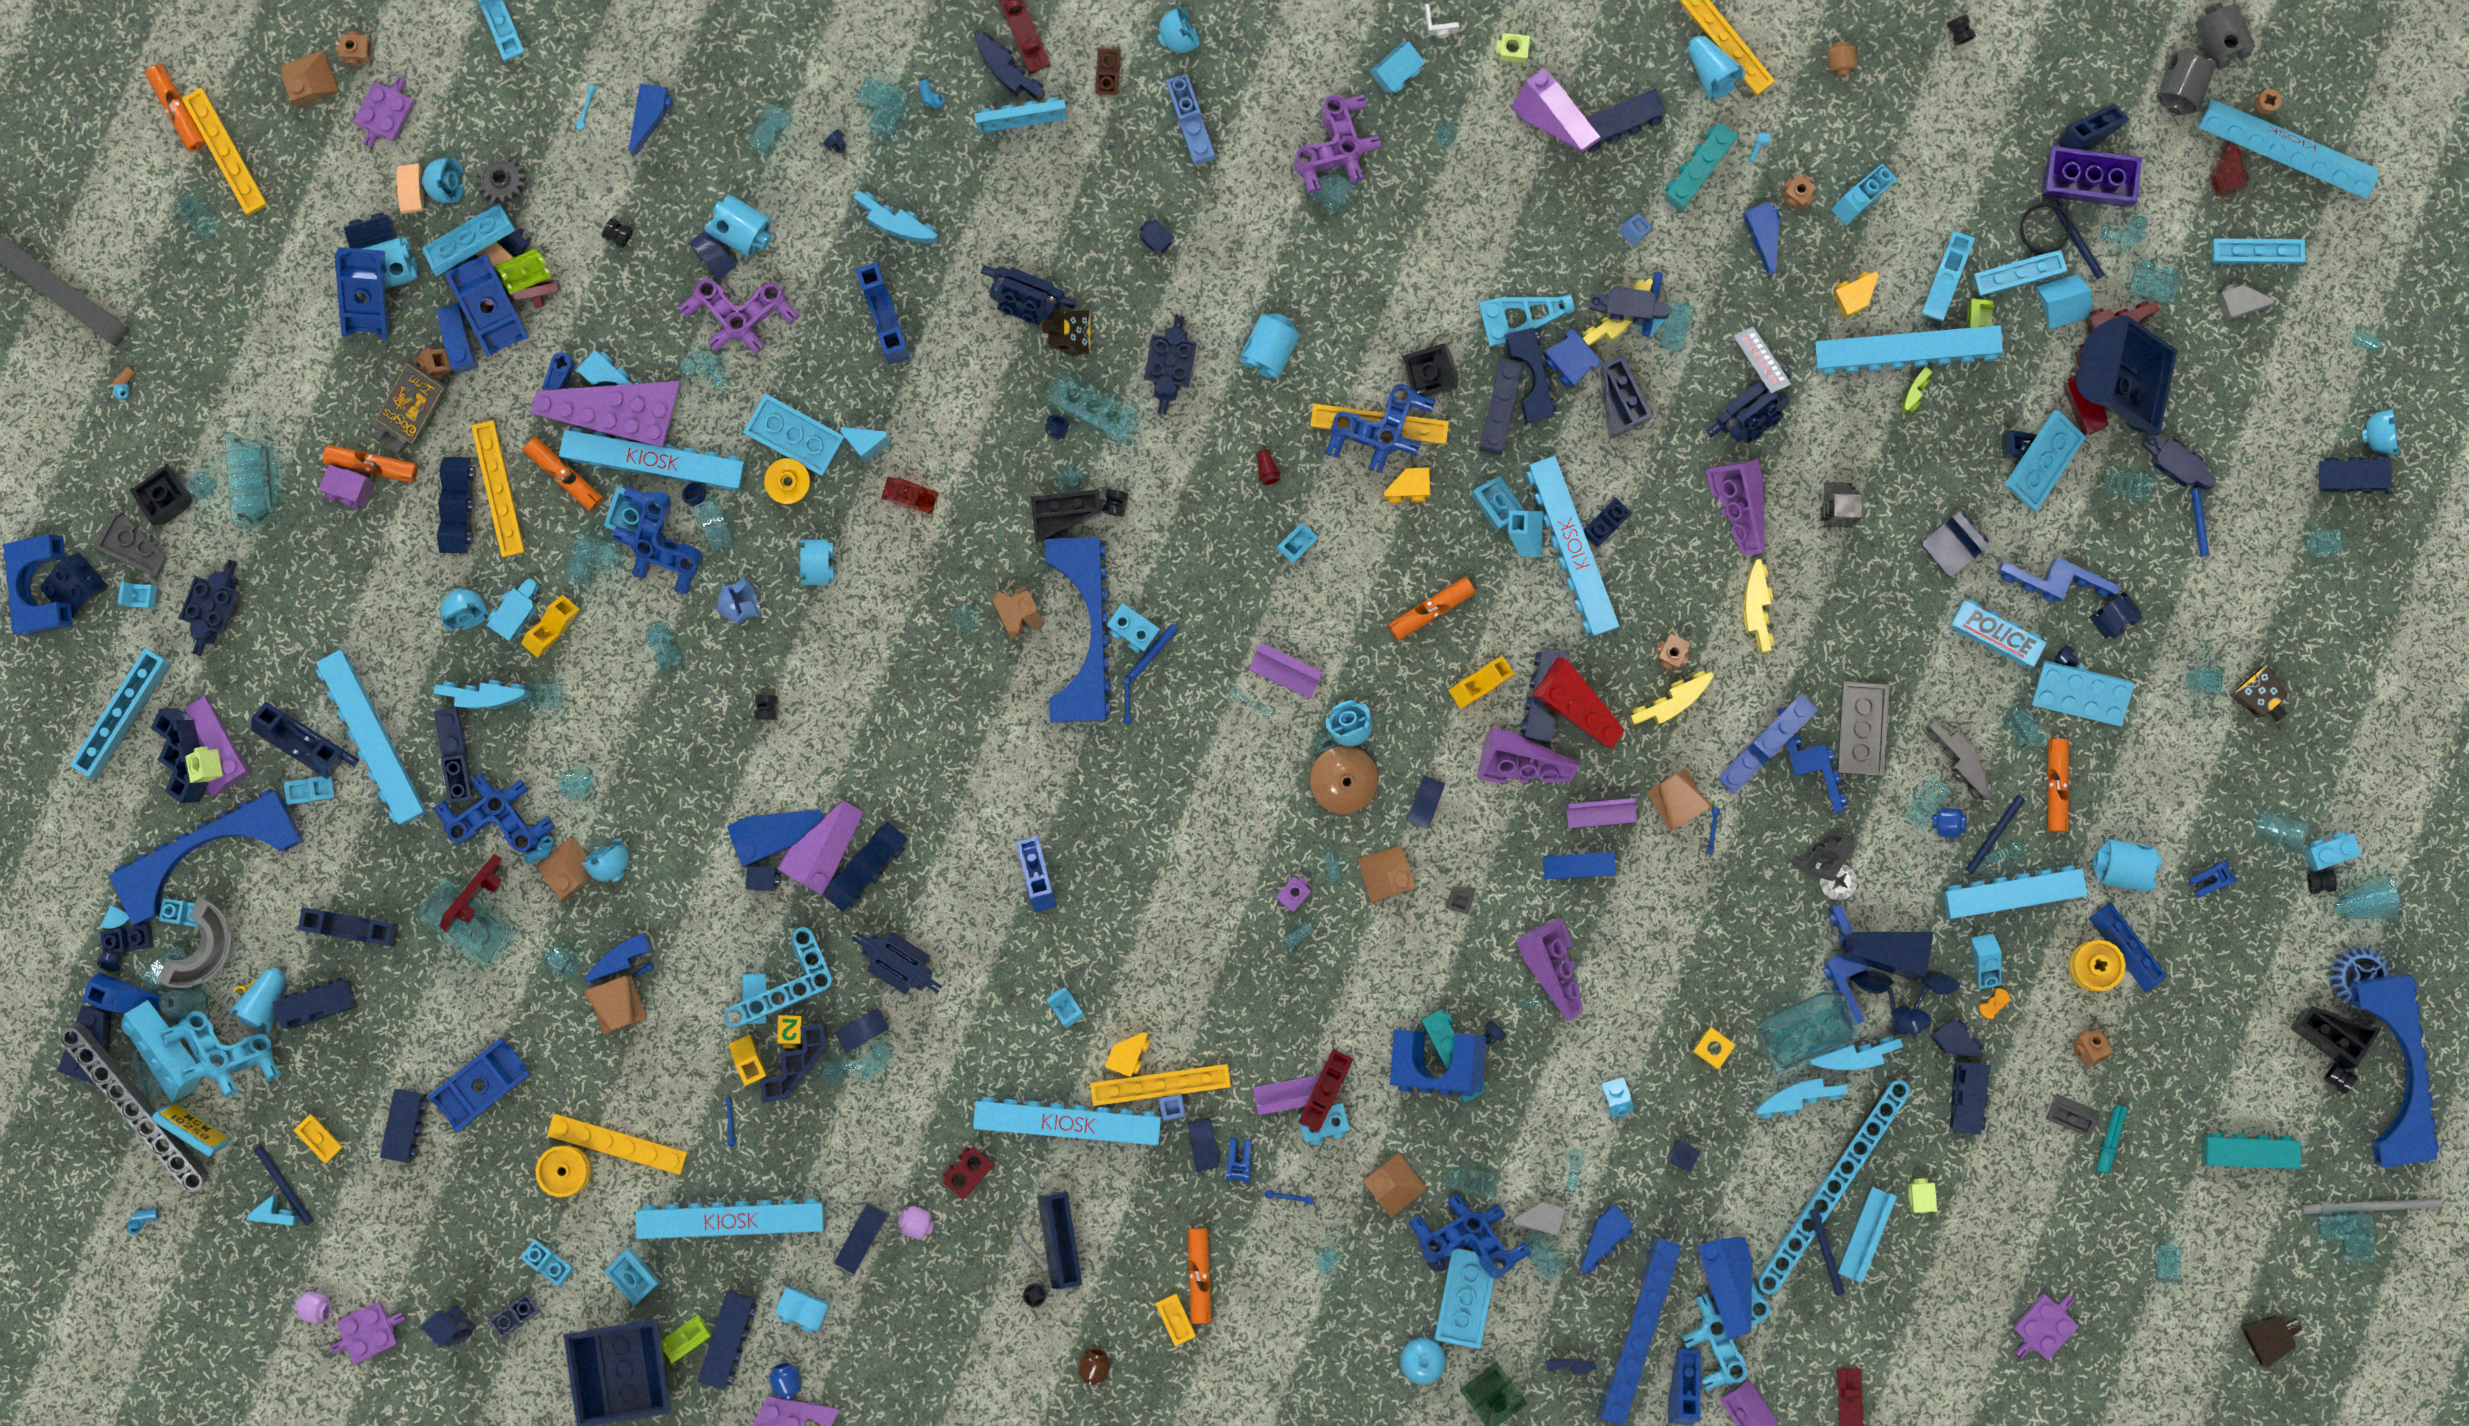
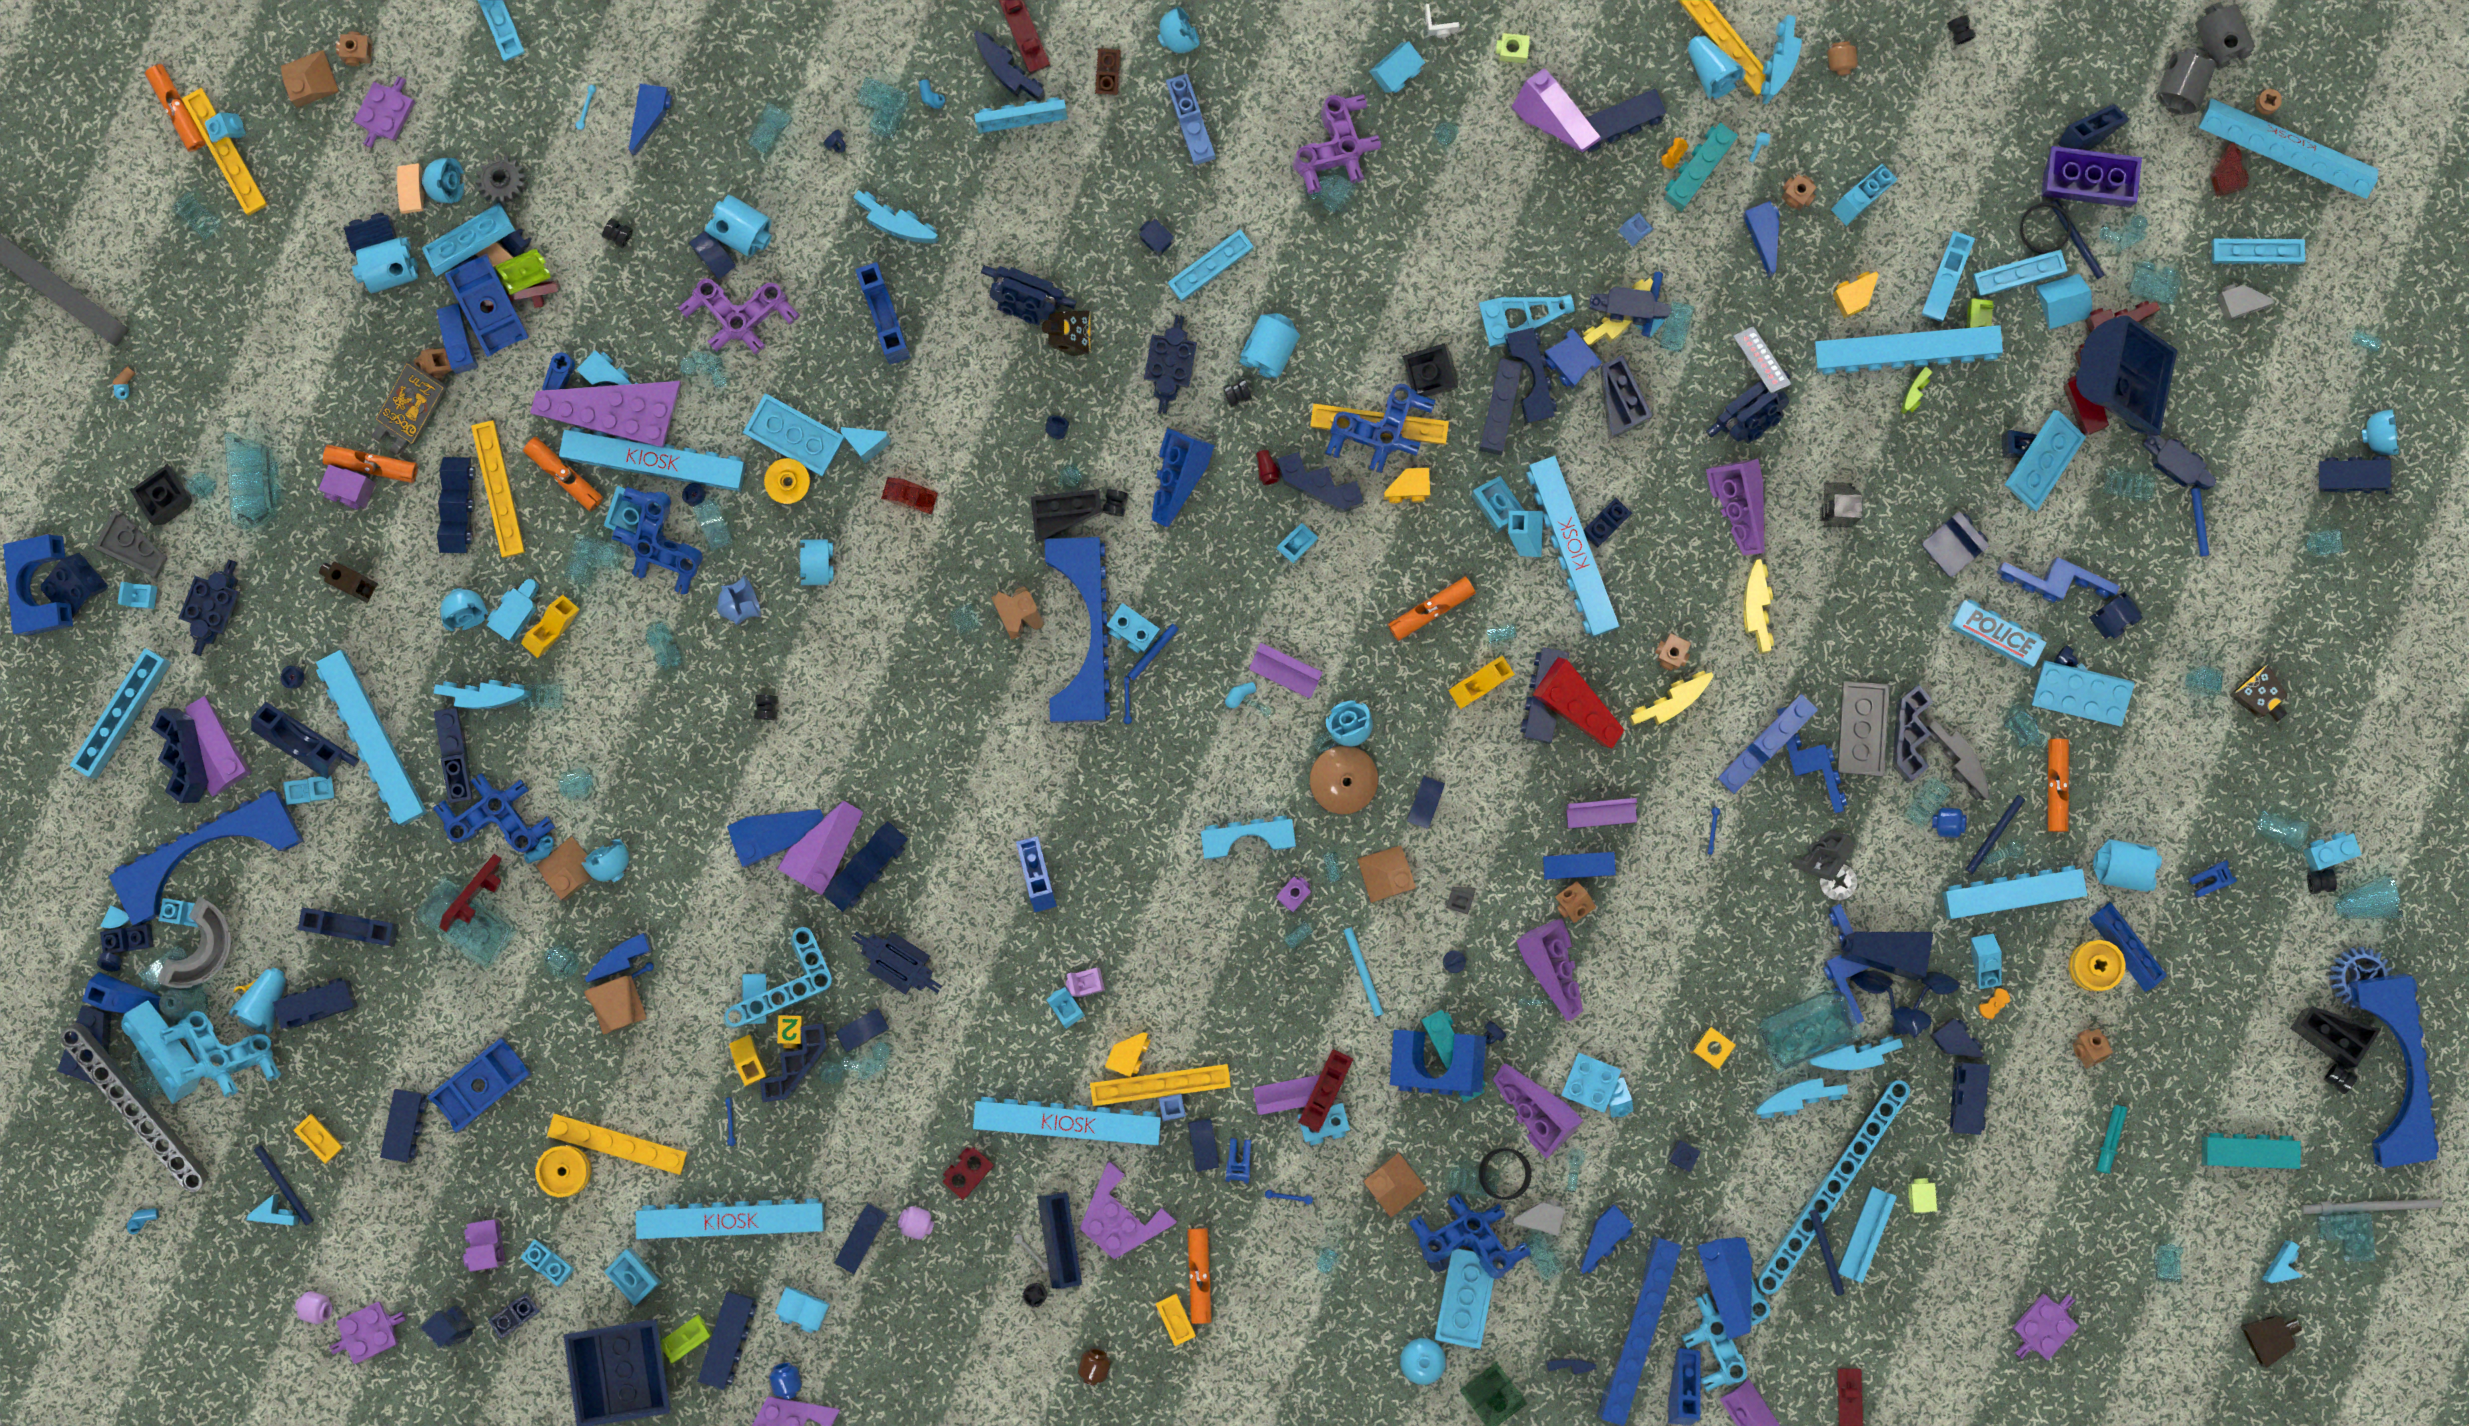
tile [152,1102,232,1157] -> none
yellowish green brick [185,746,223,783] -> none
blue piece [334,247,391,340] -> none
dark blue brick [746,866,781,891] -> none
clear light blue brick [1046,375,1139,445] -> none
medium lavender wedge [1477,727,1580,783] -> none
medium nougat piece [1647,769,1712,832] -> none
dark grey slope [2046,1093,2099,1137] -> none
none -> medium azure bracket [205,112,246,142]
none -> dark blue tile [281,665,304,689]
none -> dark brown torso [319,561,378,604]
none -> medium lavender brick [463,1219,506,1272]
none -> lavender bracket [1066,968,1105,997]
none -> medium lavender wing [1079,1161,1177,1259]
none -> blue wedge [1152,428,1215,527]
none -> medium azure gear [1167,229,1254,302]
none -> medium azure arch [1201,816,1296,860]
none -> black wheel [1223,378,1252,408]
none -> medium azure arm [1225,682,1256,708]
none -> dark blue brick [1277,452,1364,513]
none -> medium azure bar [1343,927,1384,1017]
none -> dark blue tile [1443,950,1466,973]
none -> black tyre [1479,1148,1532,1200]
none -> clear light blue pin [1487,623,1517,644]
none -> medium lavender wedge [1493,1063,1583,1159]
none -> medium nougat brick [1555,881,1596,923]
none -> medium azure hinge [1561,1052,1622,1113]
none -> light orange piece [1661,137,1688,169]
none -> medium azure slope [1761,15,1802,104]
none -> dark blue brick [1892,684,1934,783]
none -> medium azure slope [2262,1240,2303,1283]

